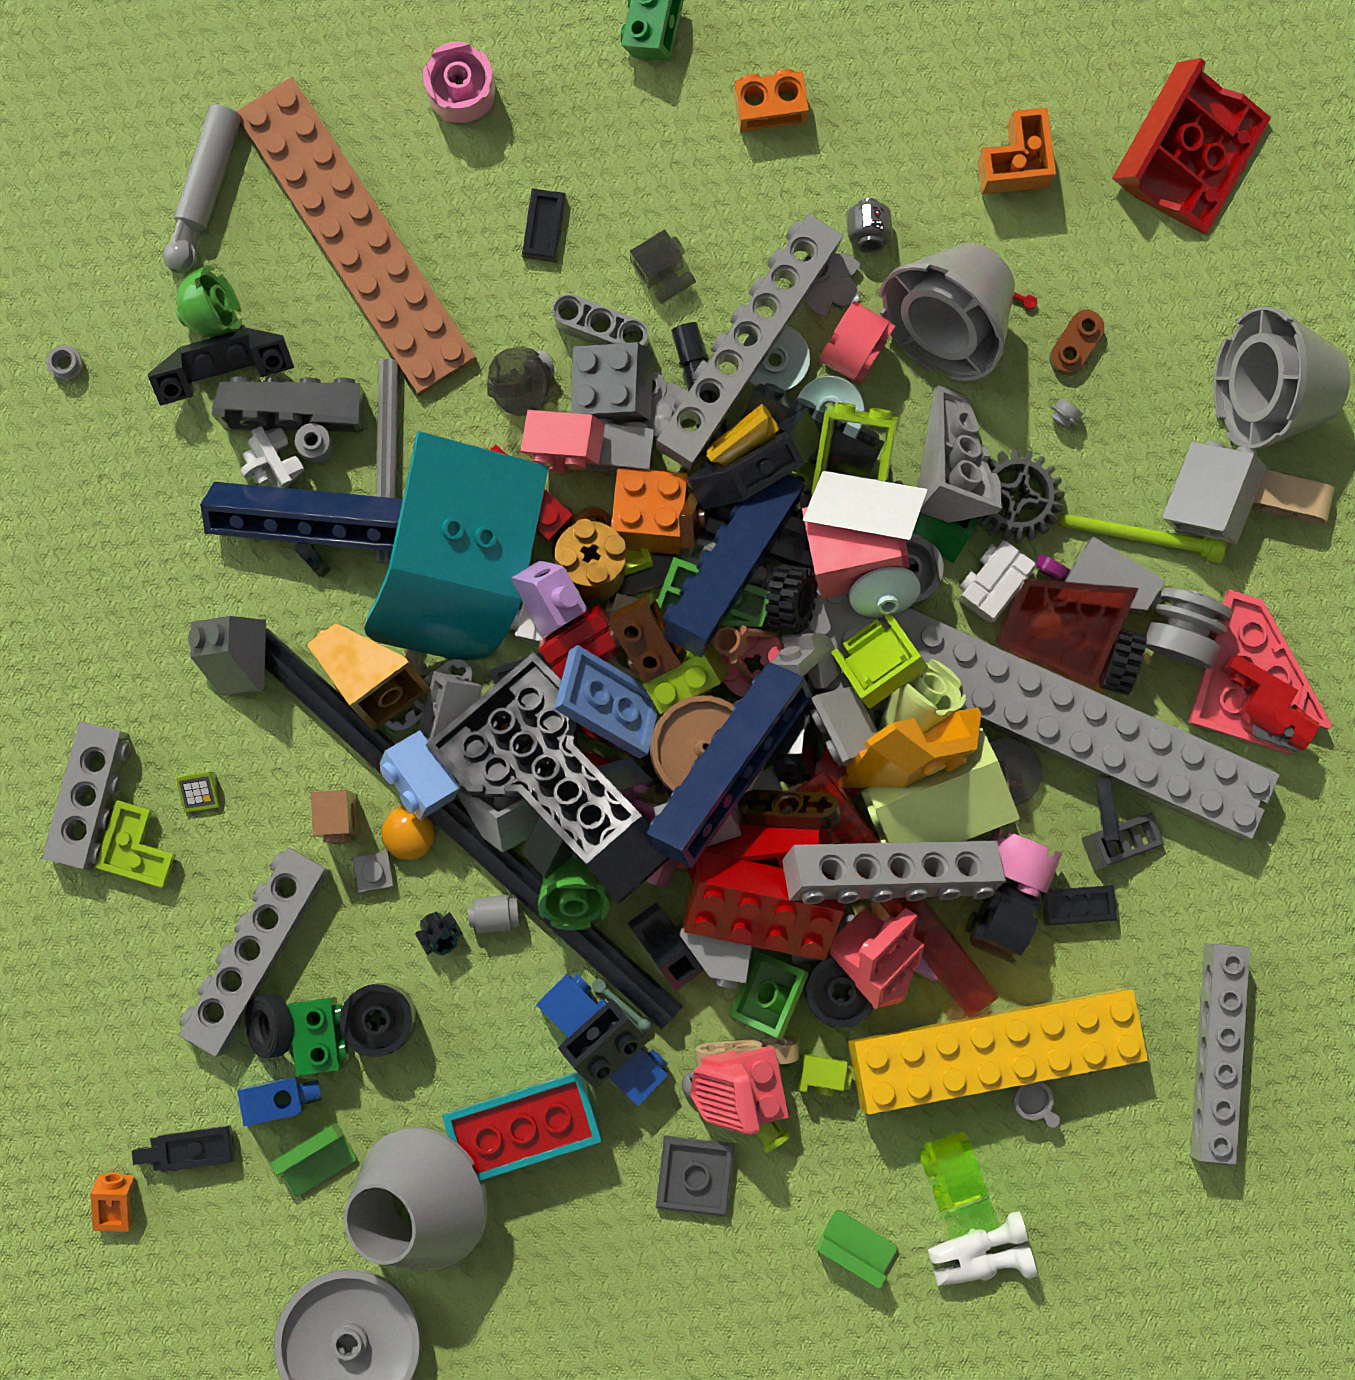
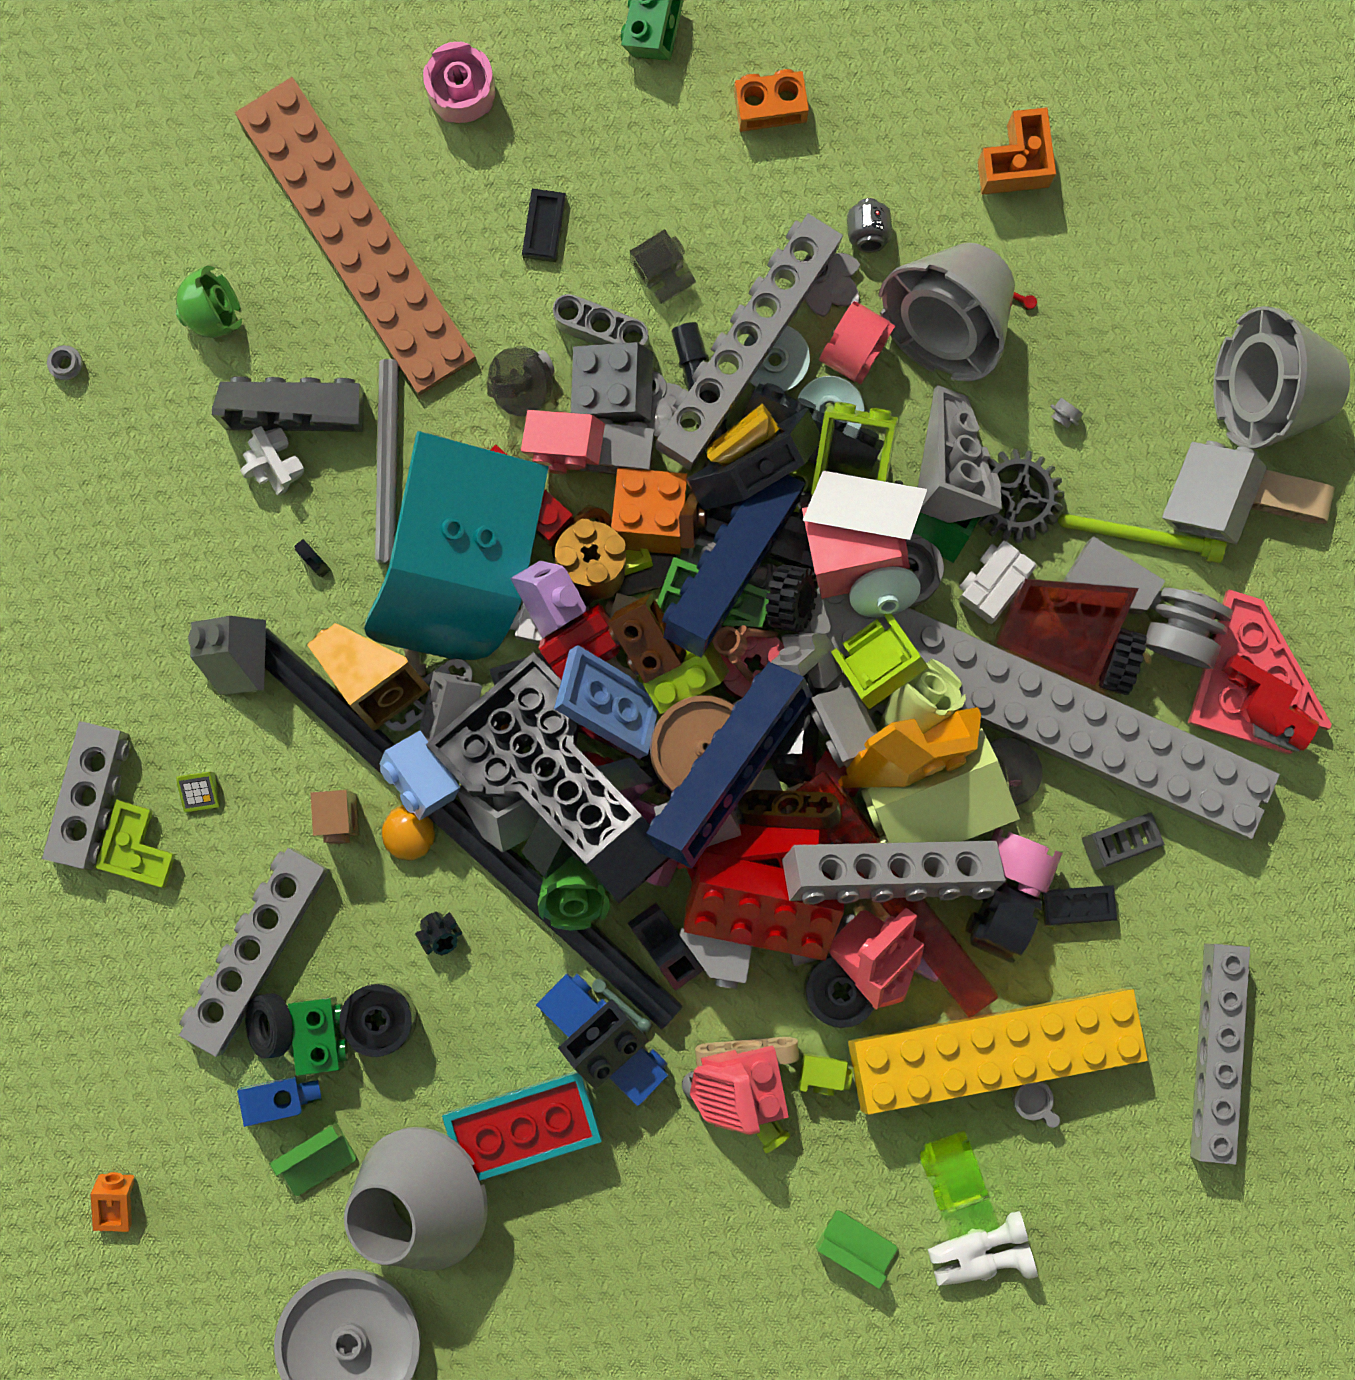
black hinge [132,1125,235,1172] -> none
black slope [148,328,294,406] -> none
light grey piece [163,104,242,273] -> none
dark blue brick [200,482,403,551] -> none
light grey brick [295,423,335,464] -> none
light grey plate [353,851,395,892] -> none
light grey brick [468,895,520,934] -> none
dark grey tile [656,1135,735,1217] -> none
bright green slope [729,951,809,1040] -> none
magenta tile [1035,554,1071,582] -> none
dark orange plate [1049,310,1104,375] -> none
black tile [1096,776,1119,842] -> none
red piece [1112,58,1271,234] -> none

